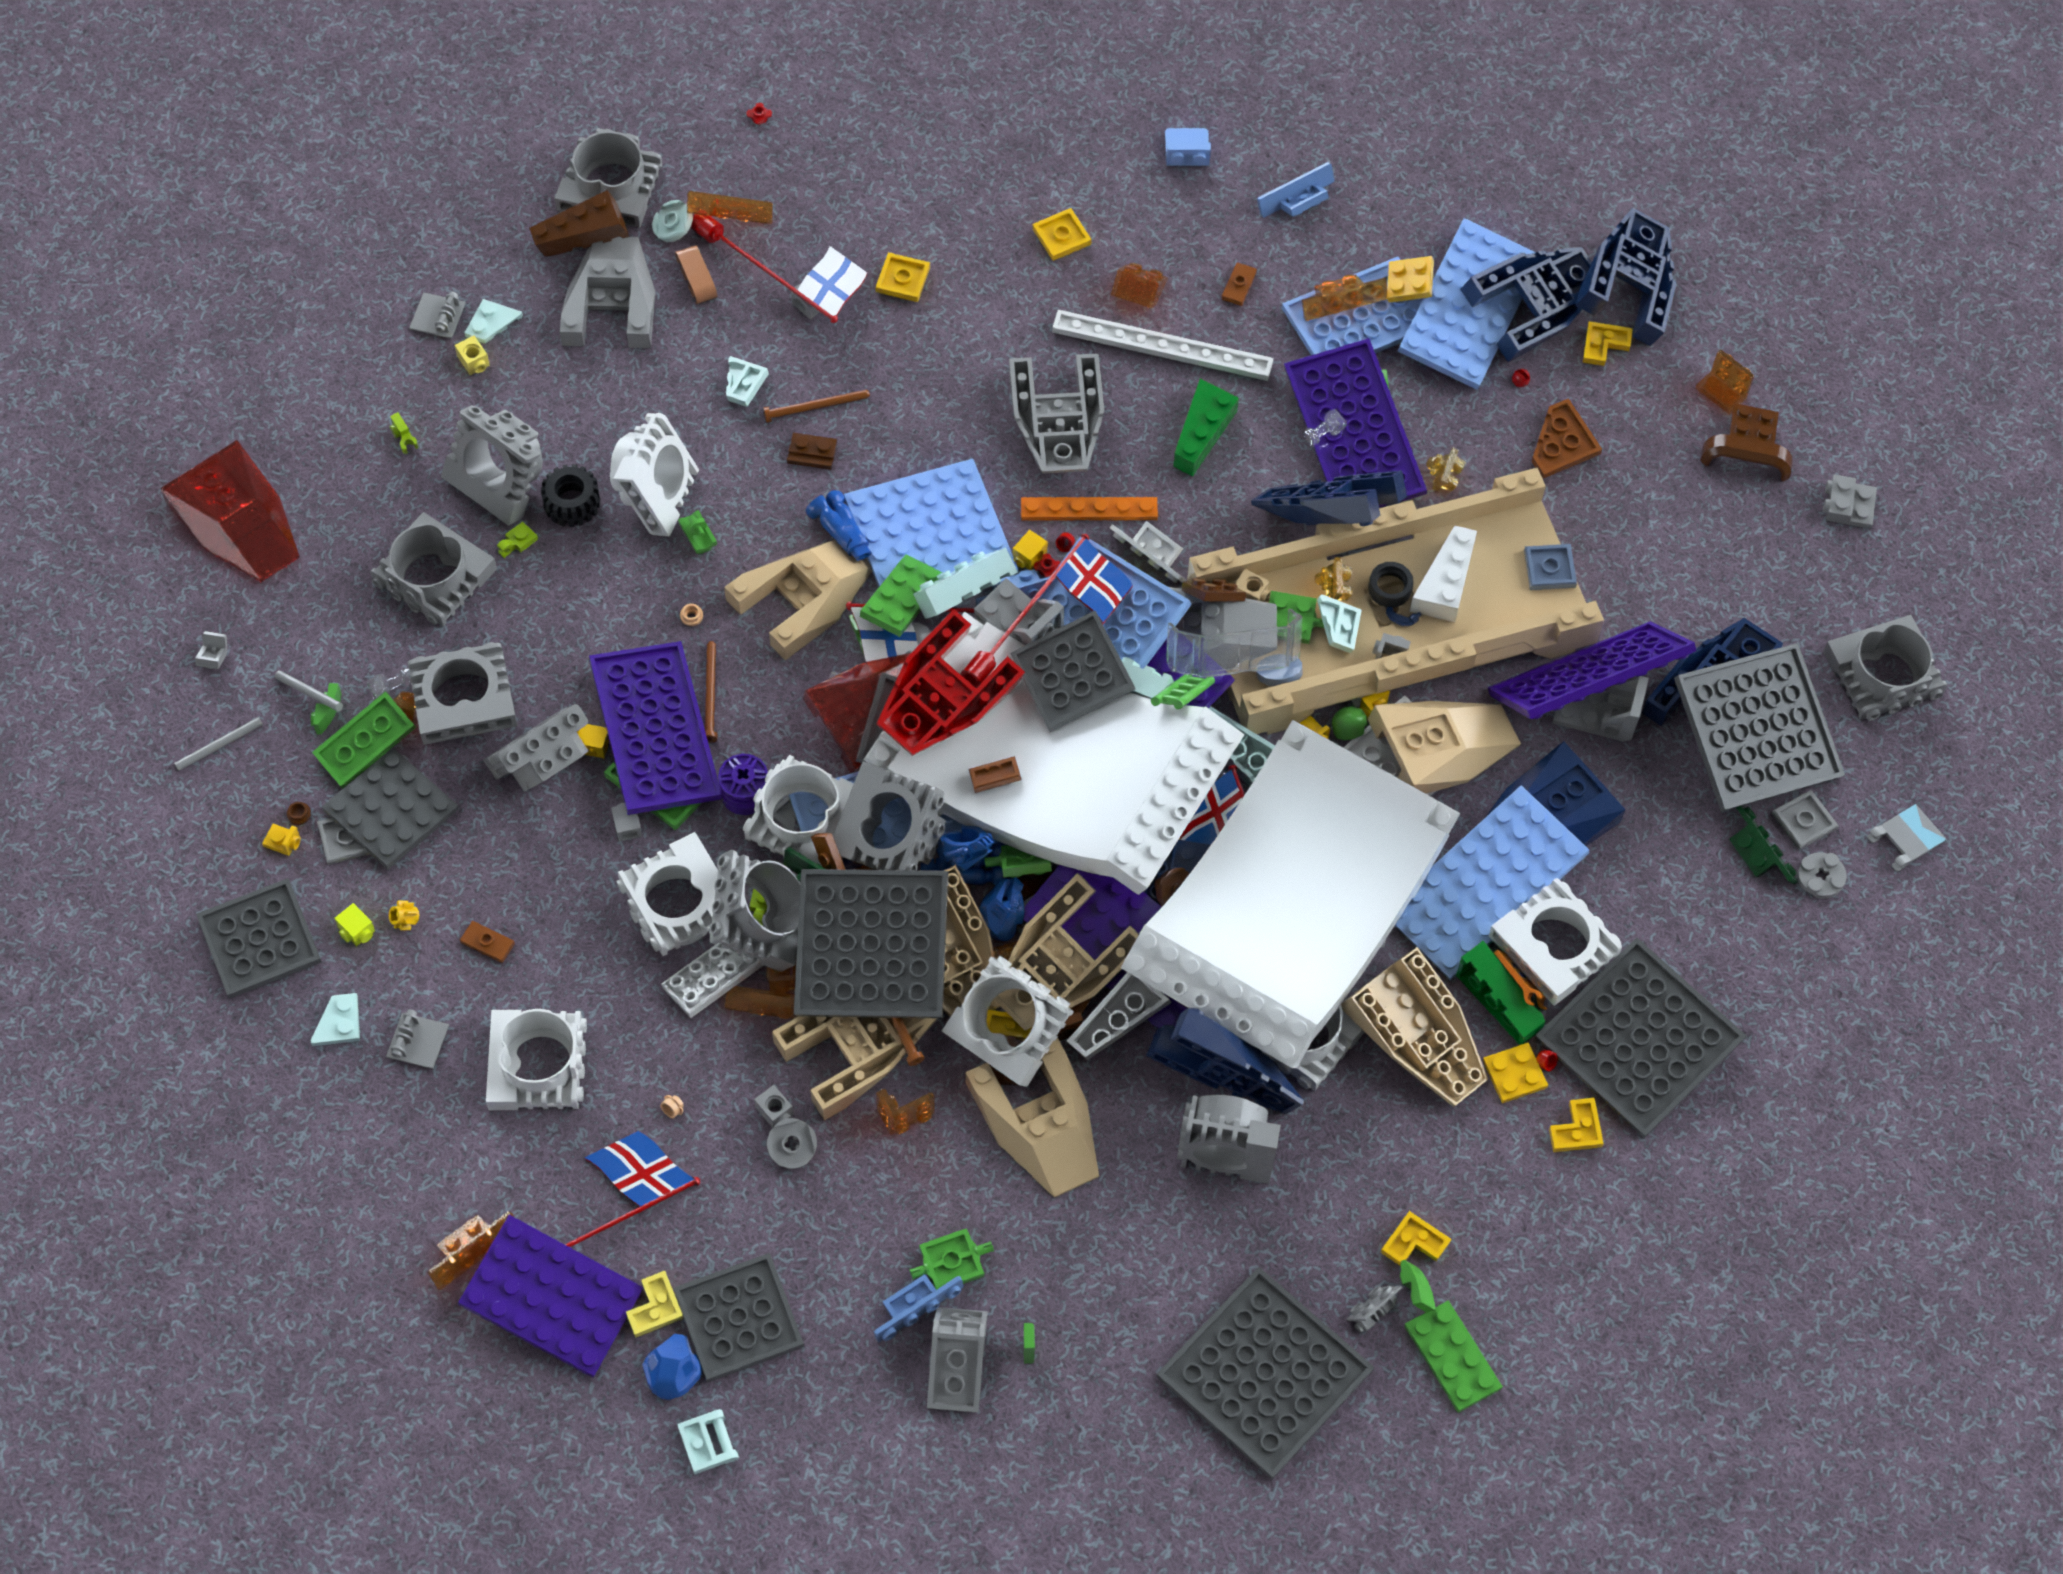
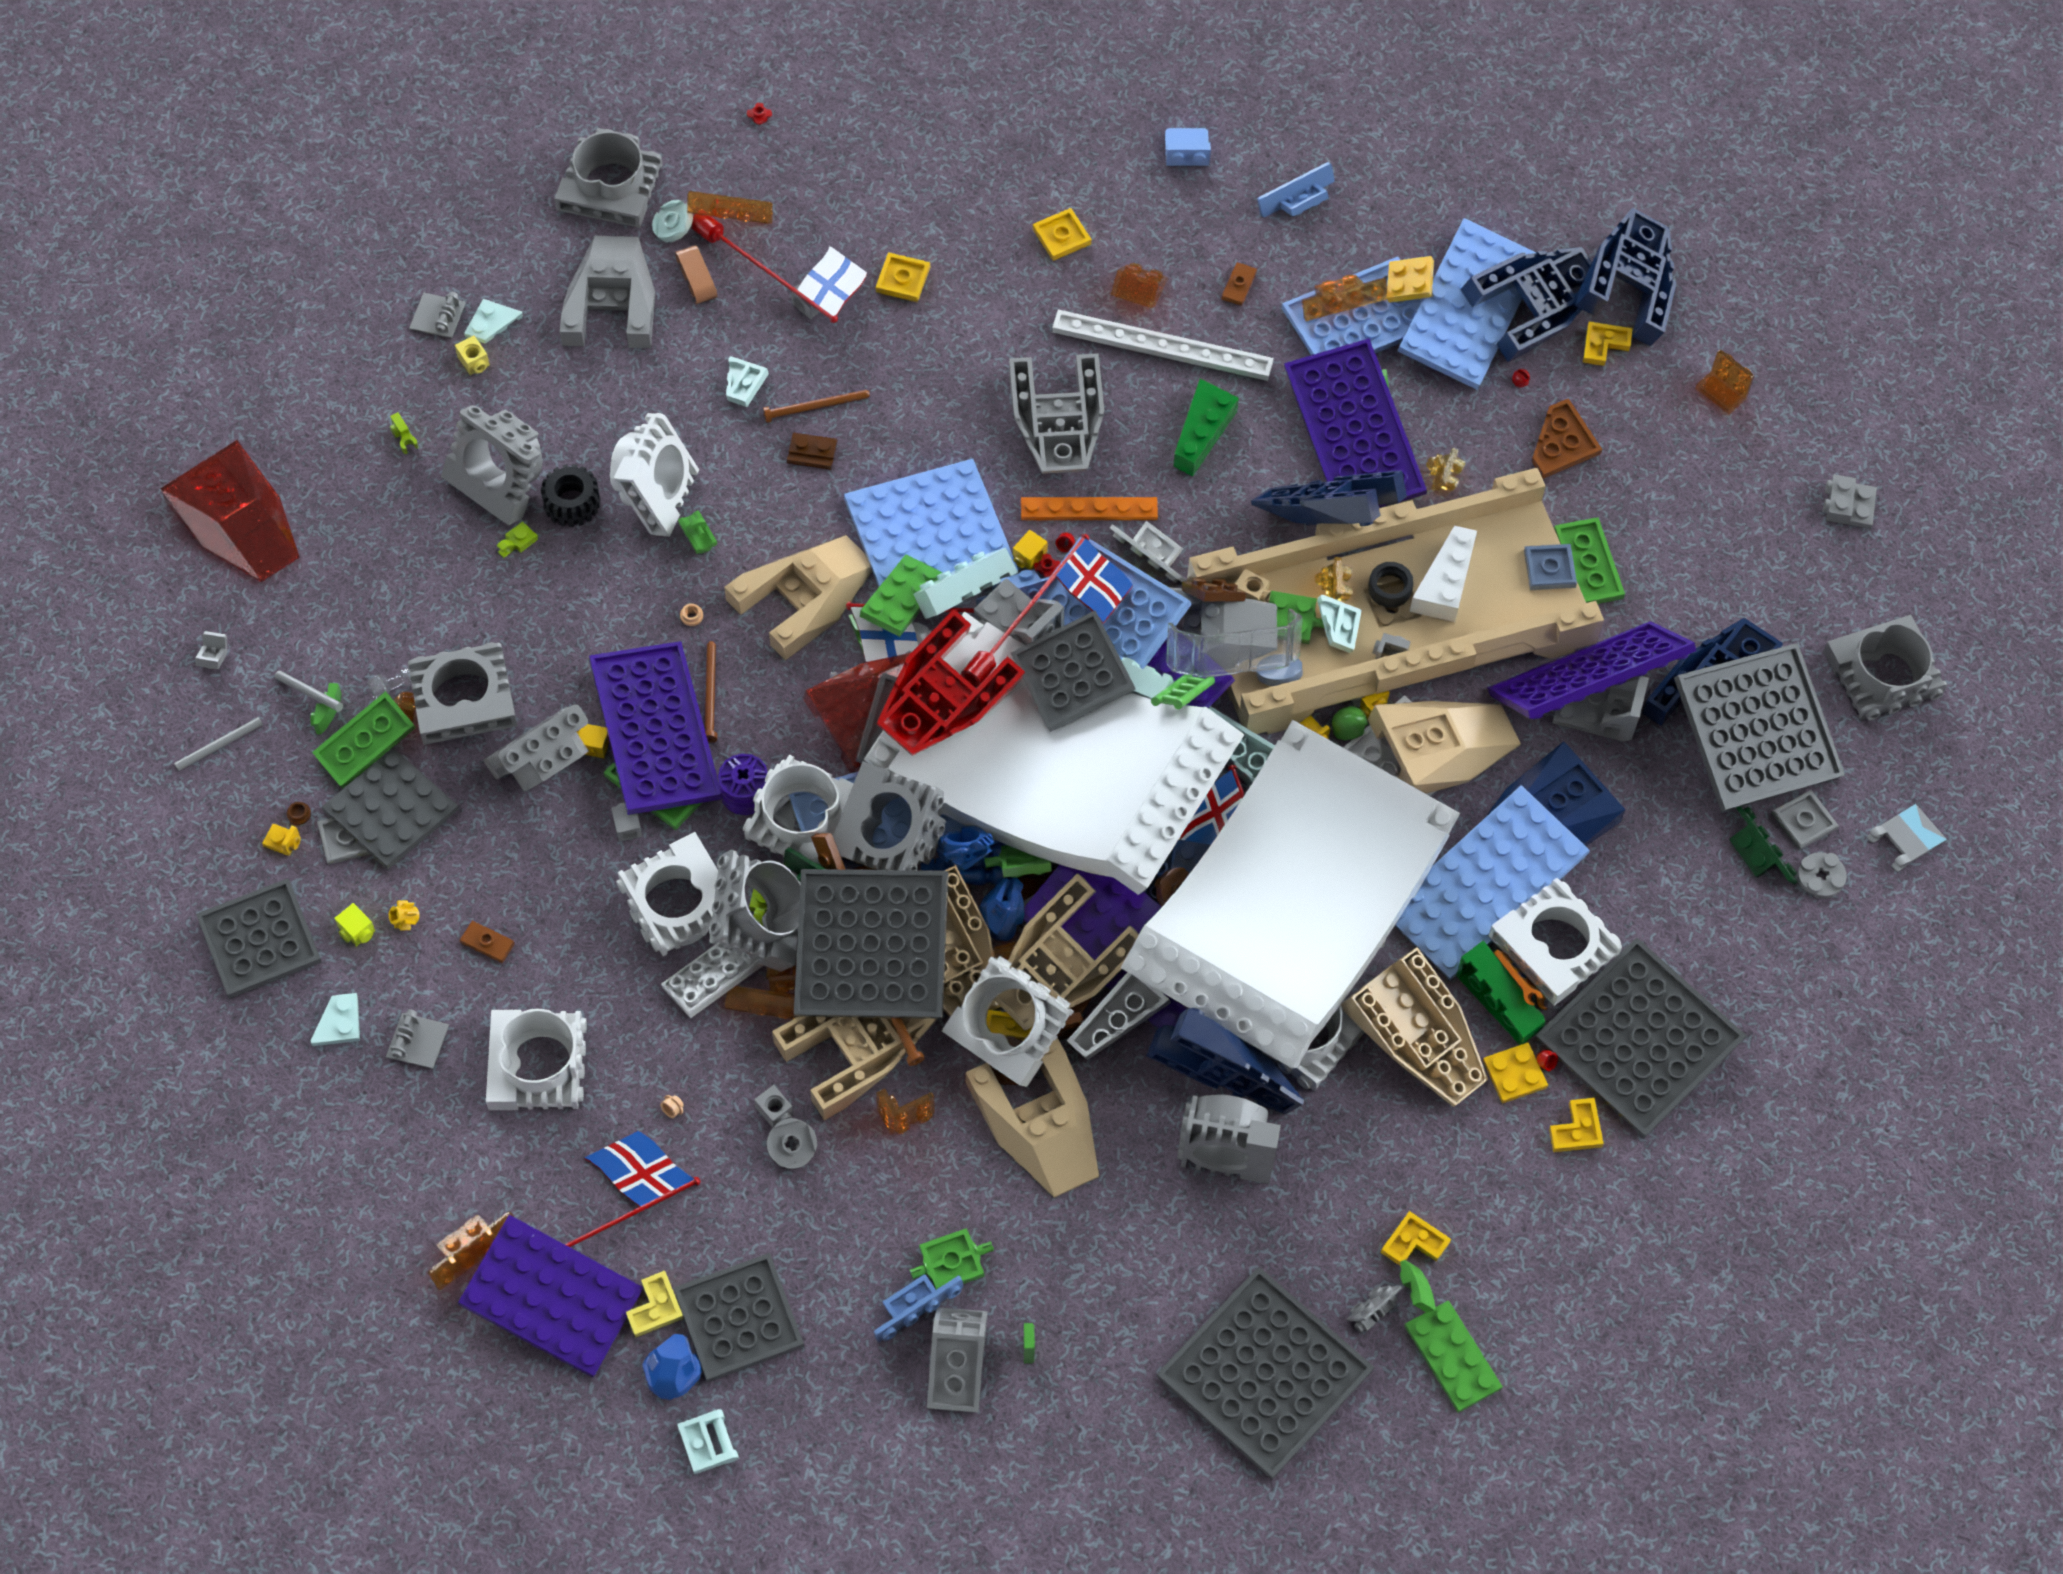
light grey hose [370,512,497,627] -> none
reddish brown wedge [529,190,630,257] -> none
blue piece [805,490,872,561] -> none
dark orange plate [969,756,1022,793] -> none
clear leg [1303,409,1347,447] -> none
dark blue piece [1386,607,1422,627] -> none
reddish brown piece [1700,403,1793,482] -> none
none -> bright green plate [1554,517,1625,604]

